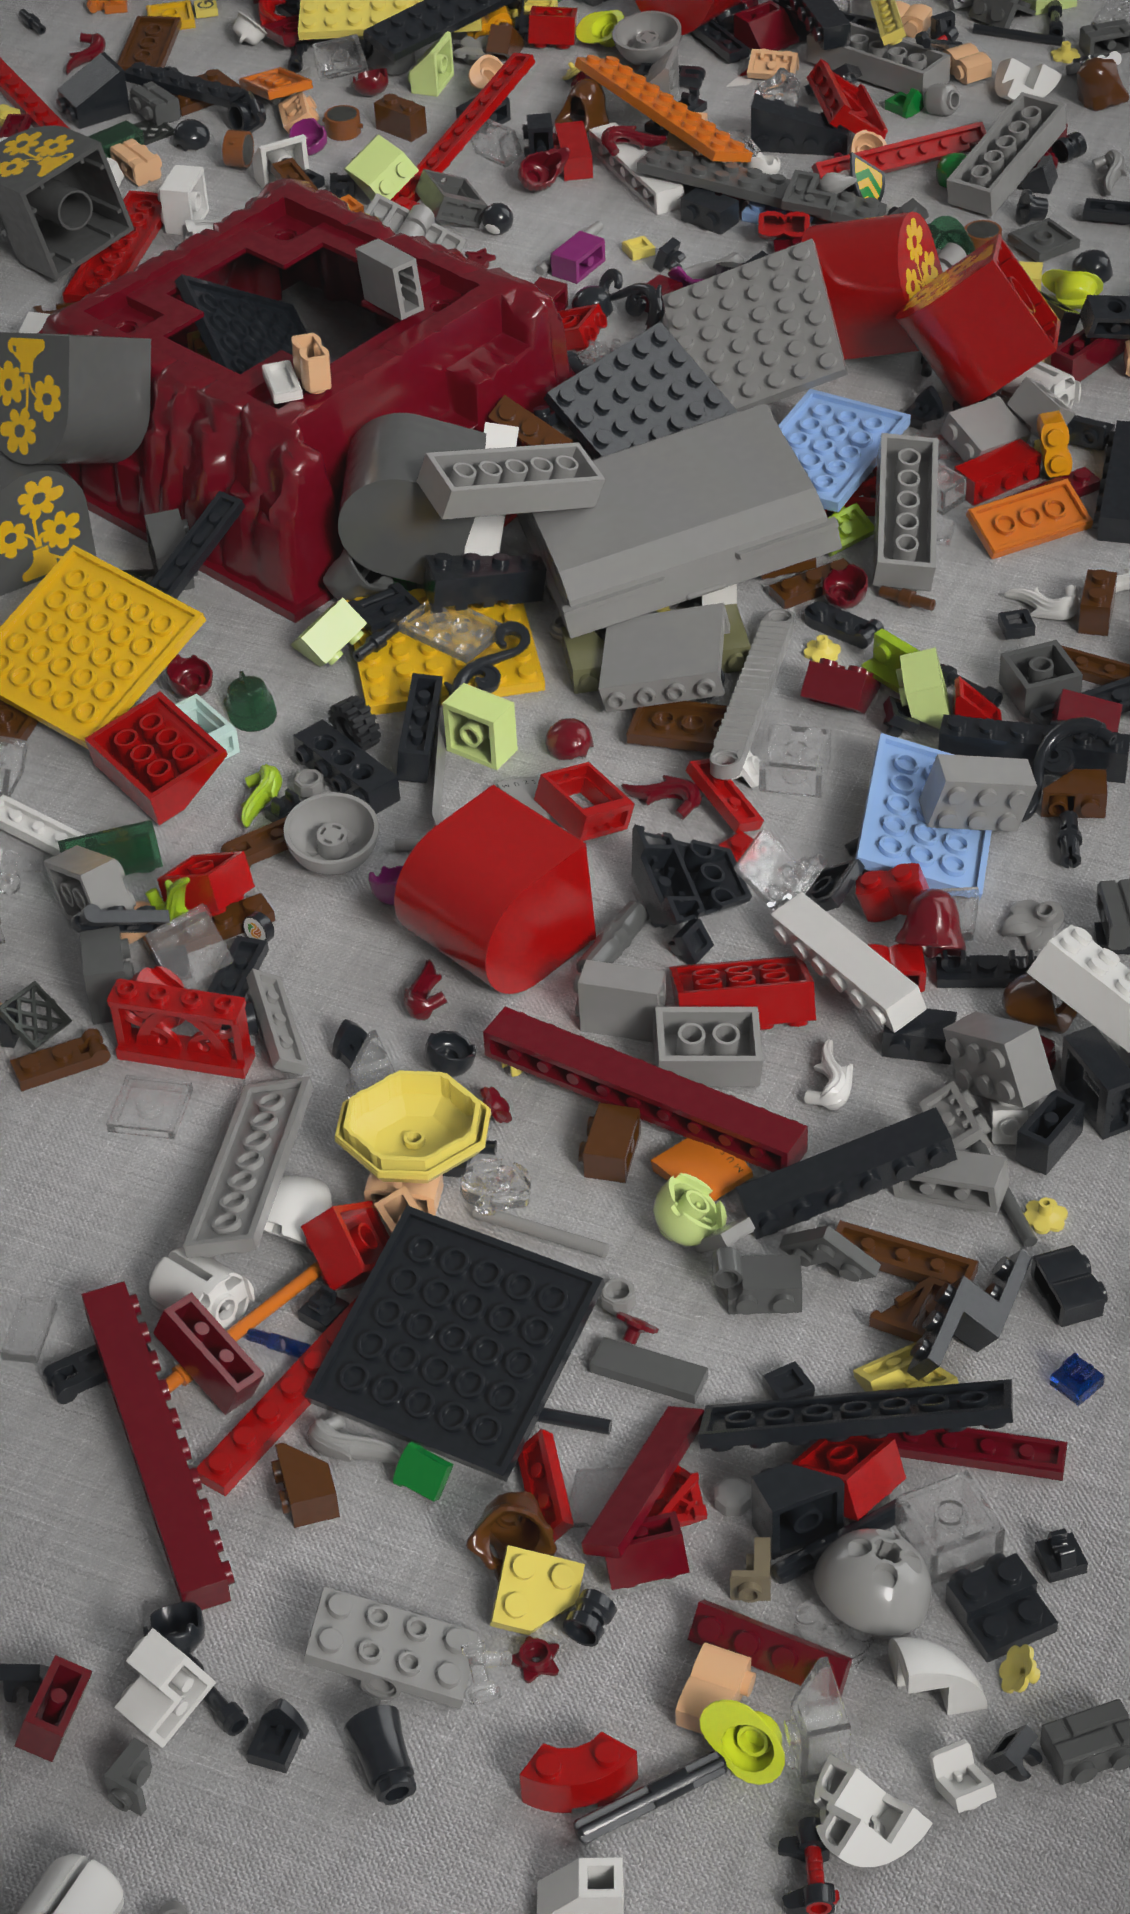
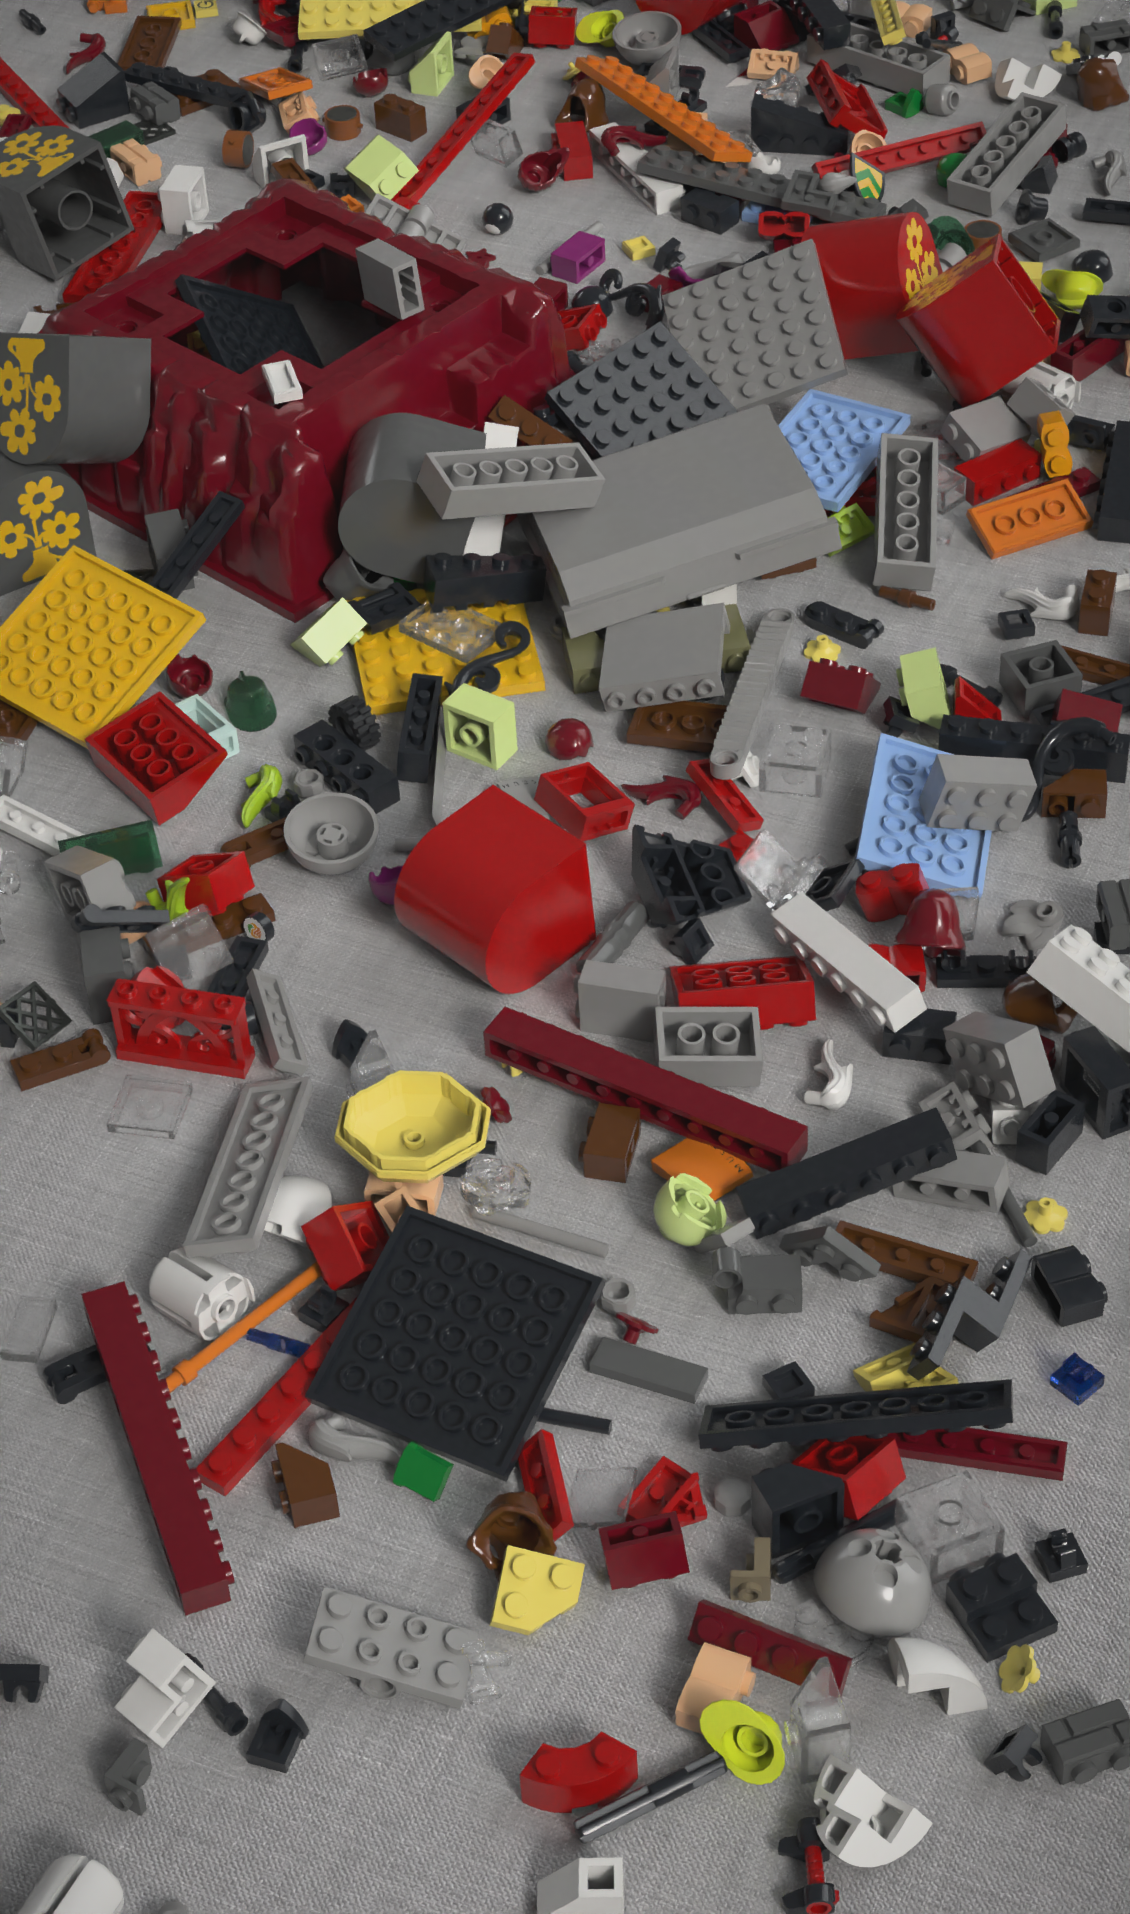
dark red brick [14,1655,93,1762] -> none
black hair [143,1602,205,1654] -> none
dark red brick [153,1292,265,1415] -> none
black hair [173,119,210,151] -> none
light nougat brick [292,333,332,394] -> none
black plant [344,1705,416,1805] -> none
black bar [352,622,400,662] -> none
dark red piece [404,959,448,1021] -> none
dark grey window [415,169,487,228] -> none
black hair [424,1030,476,1077] -> none
dark red plate [508,1636,559,1683] -> none
black brick [522,113,554,158] -> none
black wheel [563,1589,617,1647] -> none
dark red tile [581,1406,704,1559] -> none
reddish brown plate [769,558,850,609] -> none
dark red hair [822,564,868,609] -> none
lime bracket [861,628,920,693] -> none
black tile [903,385,944,432] -> none
white bracket [929,1739,996,1813] -> none
black bar [973,24,1065,46] -> none

